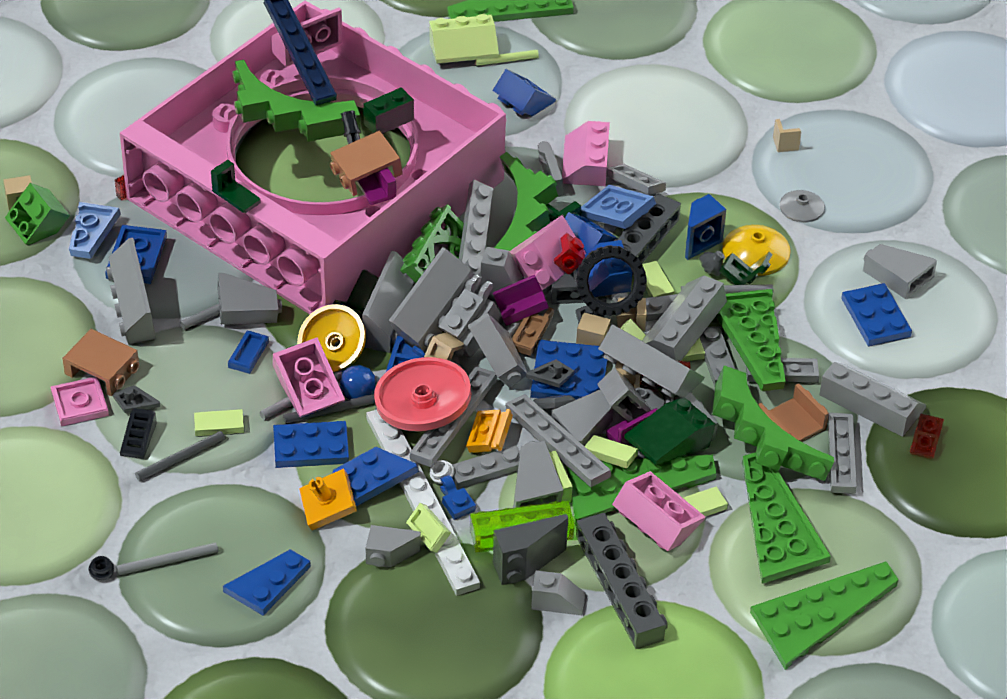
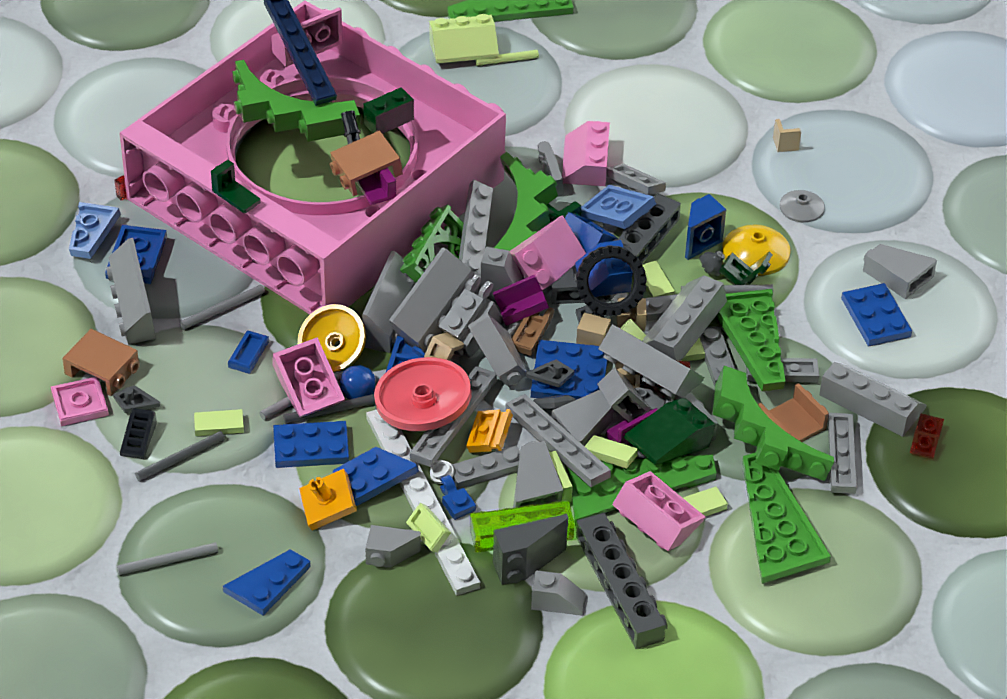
tan panel [3,175,32,211] -> none
bright green slope [5,183,70,245] -> none
black plate [88,556,114,580] -> none
light grey slope [217,273,282,324] -> none
dark green bracket [333,270,379,321] -> none
blue slope [492,69,556,116] -> none
red bracket [554,233,585,274] -> none
bright green wing [750,561,899,670] -> none

